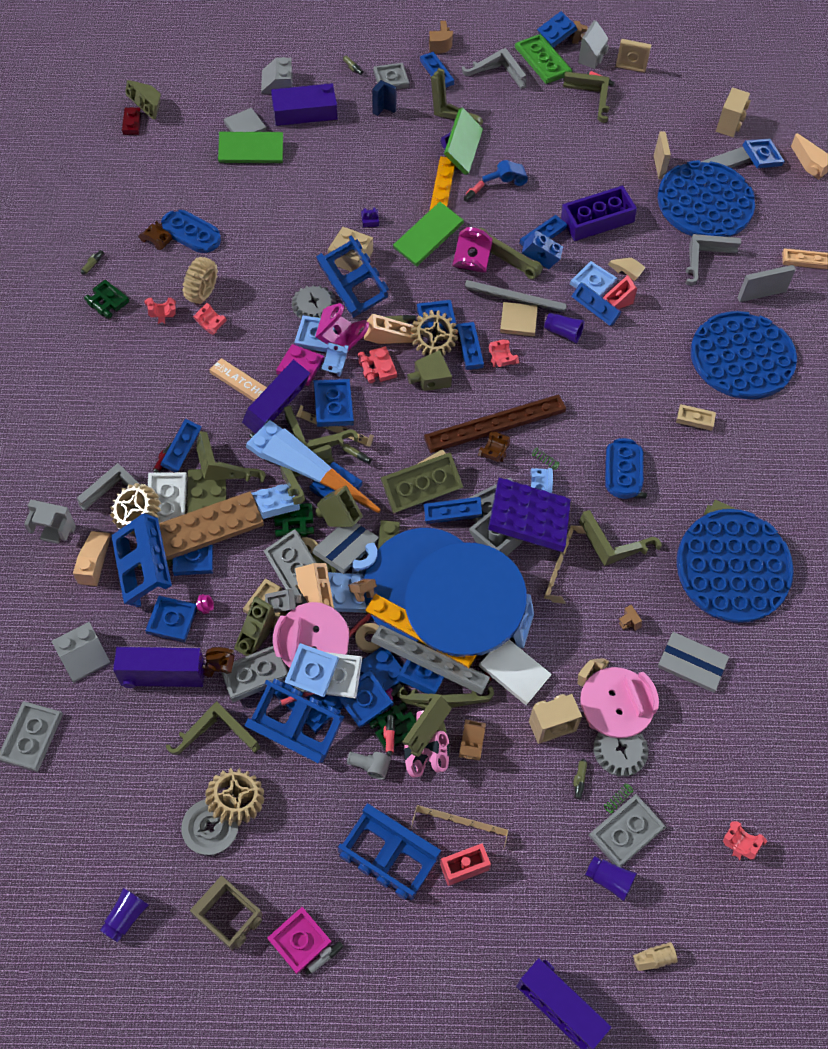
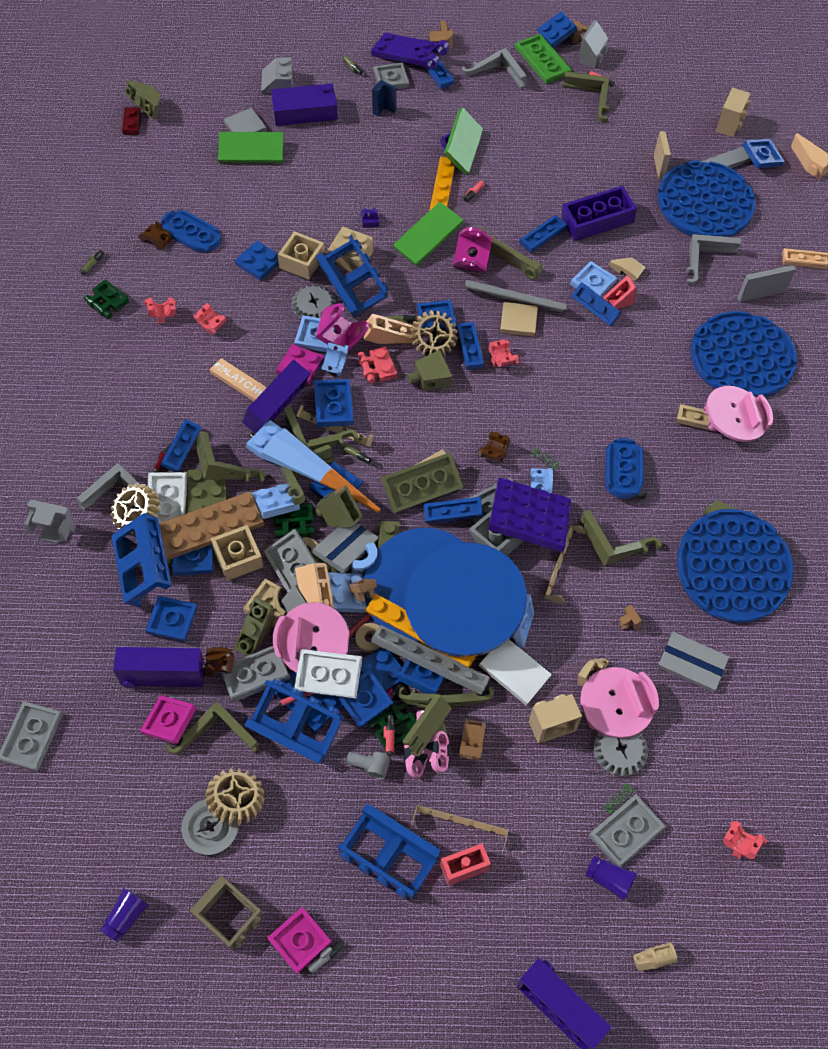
light grey slope [52,622,111,683] -> none
light nougat slope [73,531,111,586] -> none
tan gear [182,257,218,304] -> none
dark pink plate [196,594,214,614] -> none
light grey plate [265,589,302,613] -> none
light blue plate [285,643,339,697] -> none
copper plate [424,394,566,453] -> none
olive hinge [431,68,483,126] -> none
blue beam [482,160,528,186] -> none
blue brick [522,230,563,269] -> none
dark purple plant [544,313,585,344] -> none
olive piece [573,759,587,800] -> none
tan tile [616,39,651,73] -> none
none -> dark pink plate [140,695,197,745]
none -> tan brick [211,525,263,581]
none -> blue plate [235,241,279,281]
none -> tan brick [278,231,325,280]
none -> dark purple hinge [371,33,450,69]
none -> bright pink piece [703,386,773,442]

